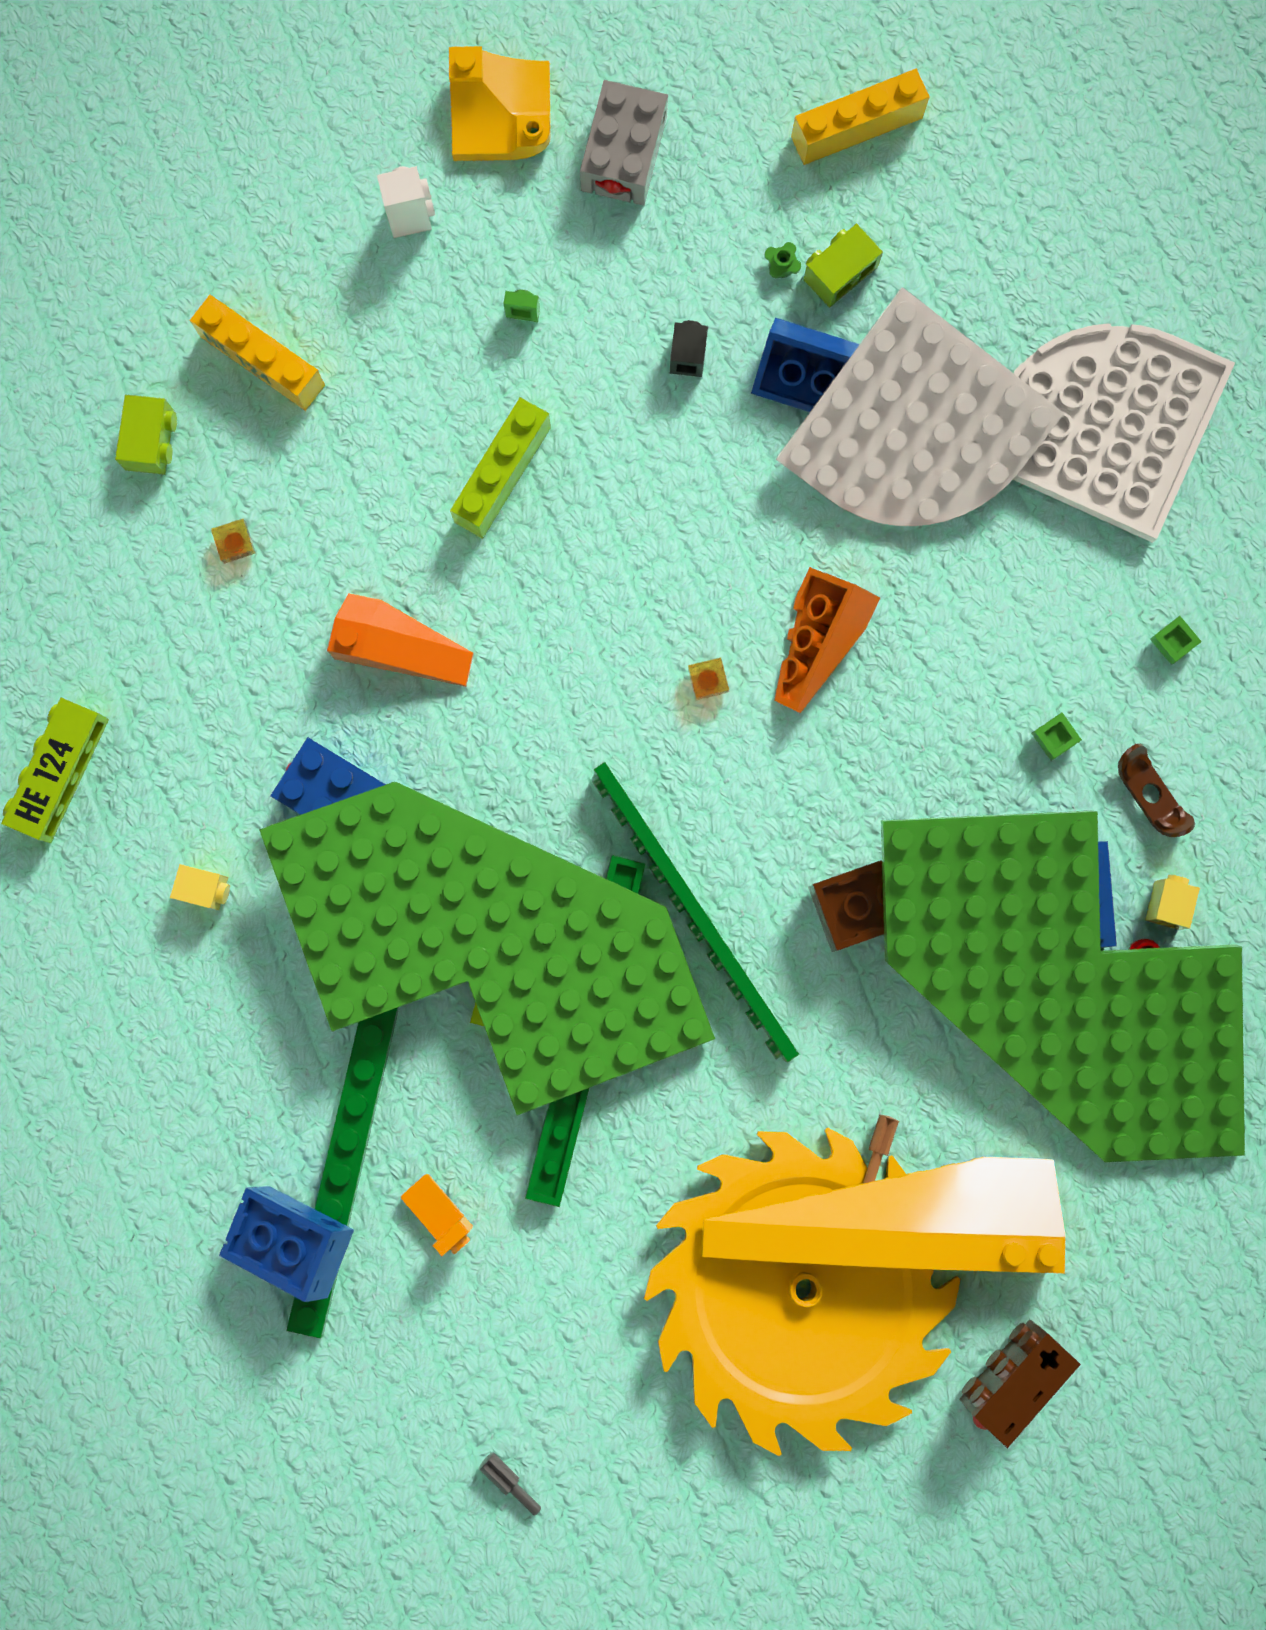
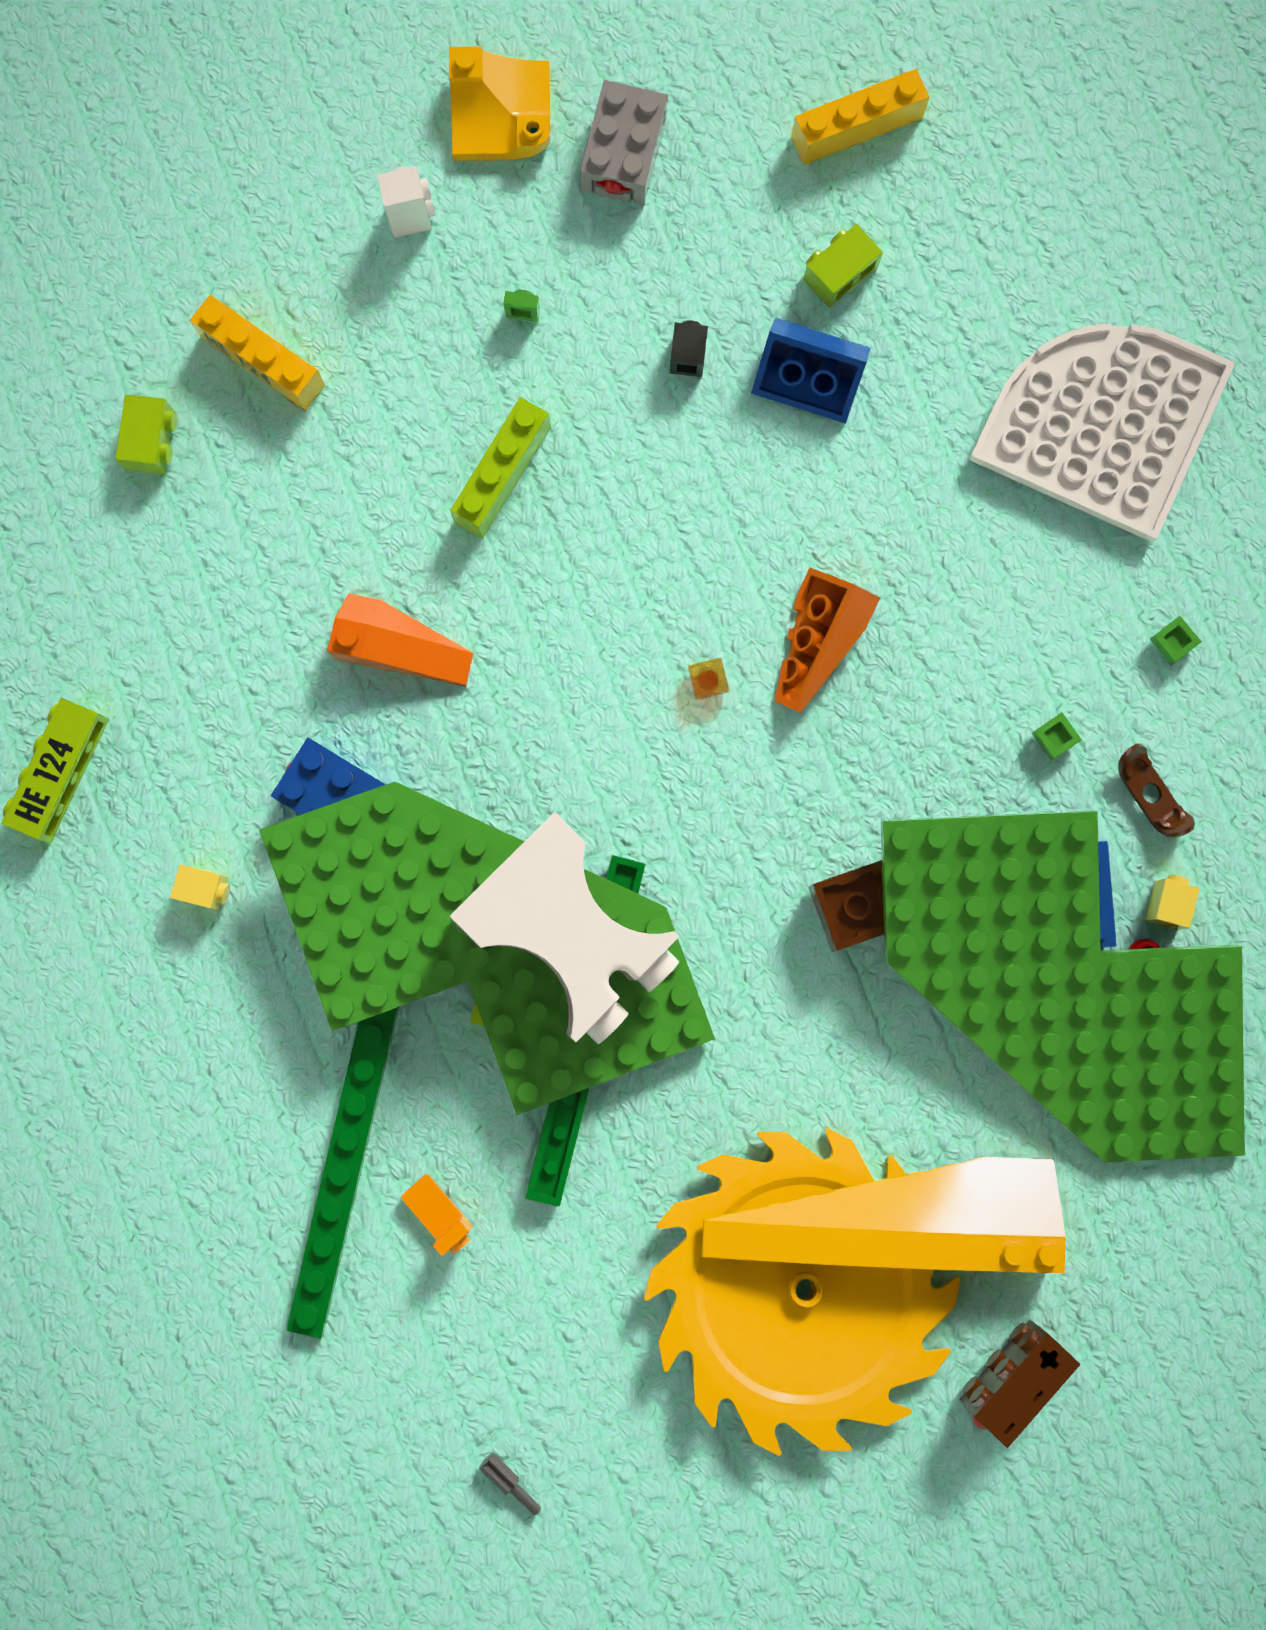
clear orange plate [211,519,256,564] -> none
blue piece [219,1186,354,1302] -> none
green plate [592,762,800,1062] -> none
bright green plate [764,242,801,278] -> none
white plate [776,287,1065,526] -> none
medium nougat axle [863,1115,899,1183] -> none
none -> white brick [450,812,680,1044]

